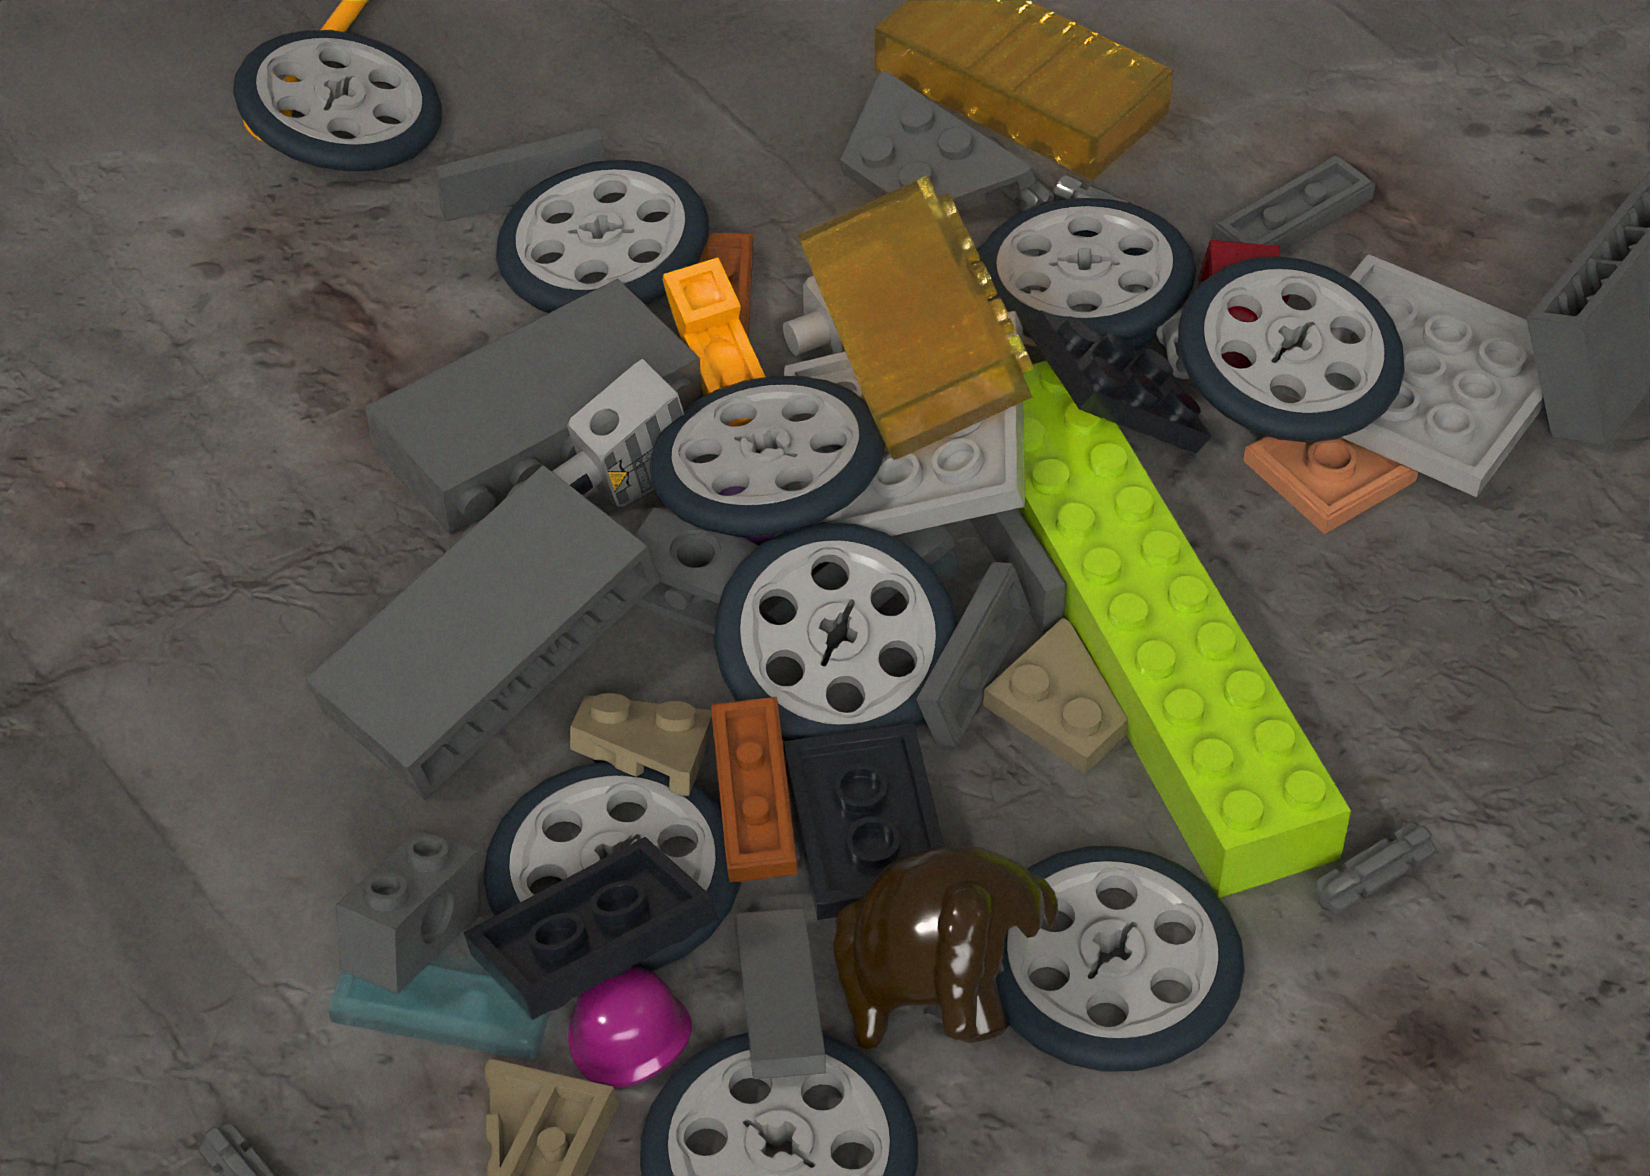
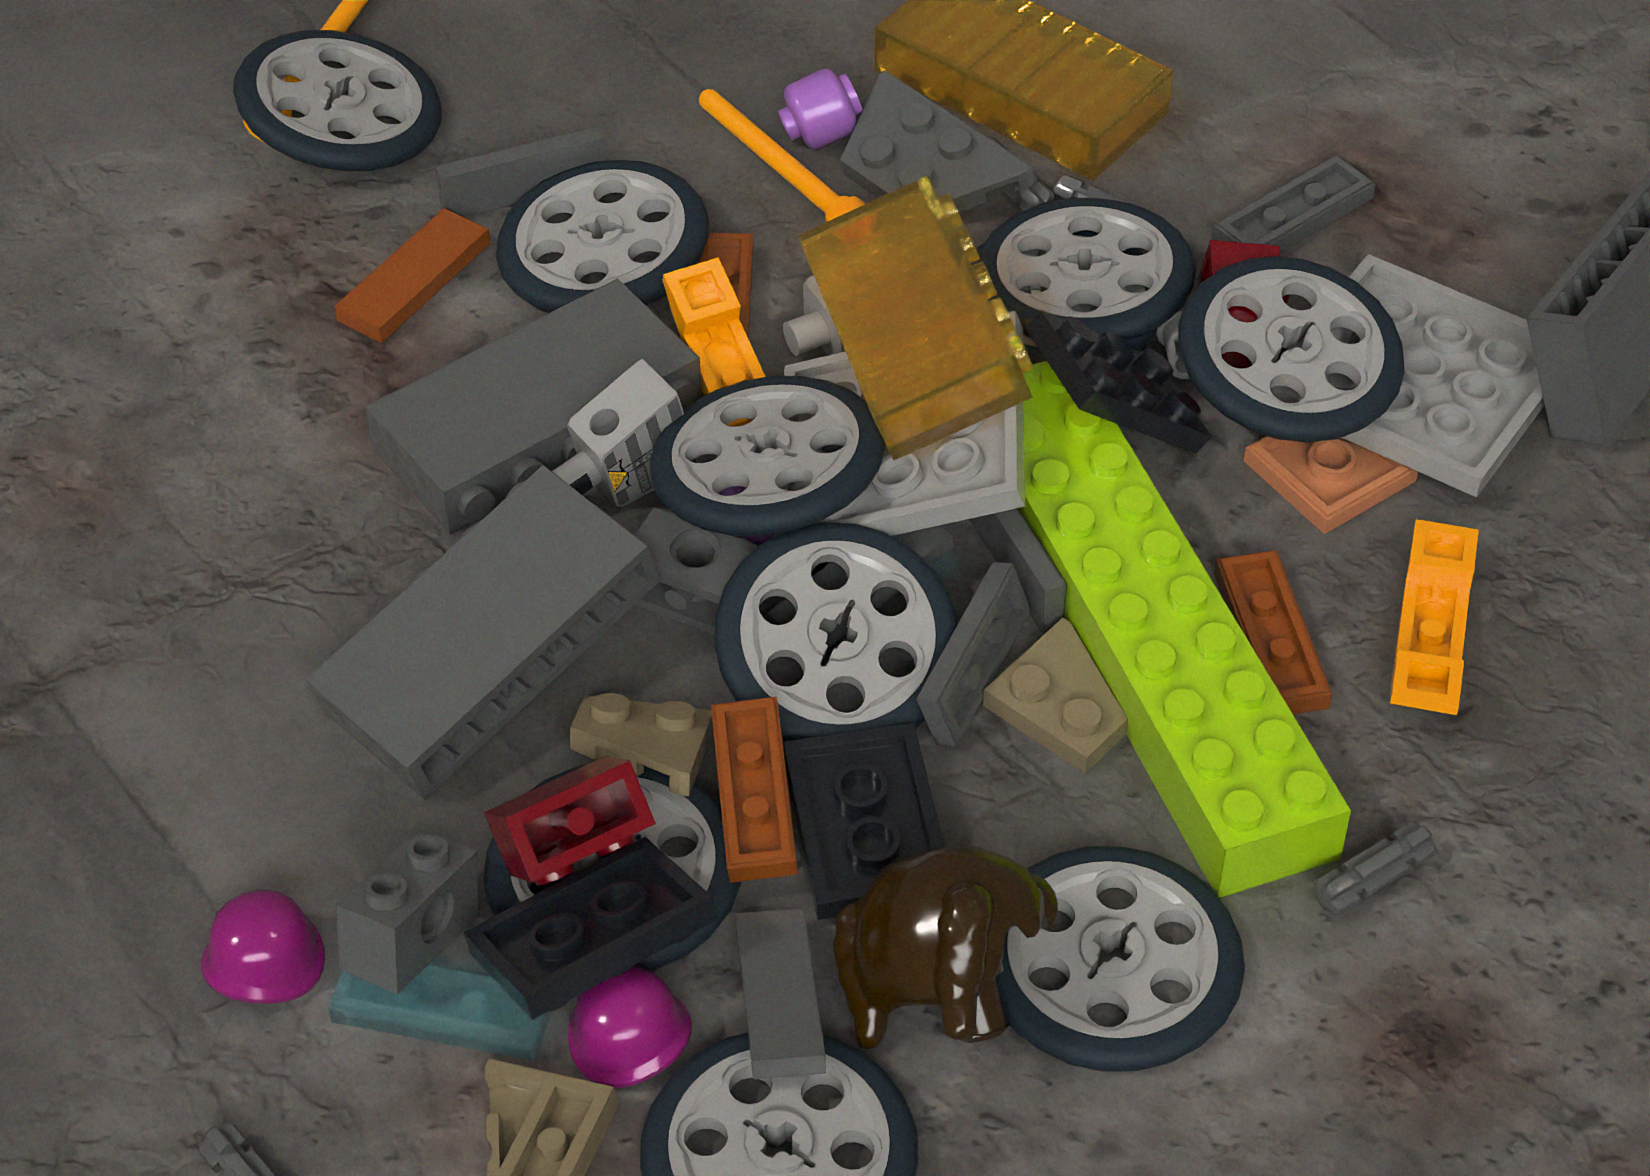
none -> magenta helmet [201,889,325,1004]
none -> dark orange tile [334,208,490,343]
none -> dark red brick [484,756,656,885]
none -> light orange piece [699,89,877,247]
none -> medium lavender head [778,68,863,150]
none -> dark orange tile [1214,550,1332,714]
none -> light orange slope [1390,519,1479,715]

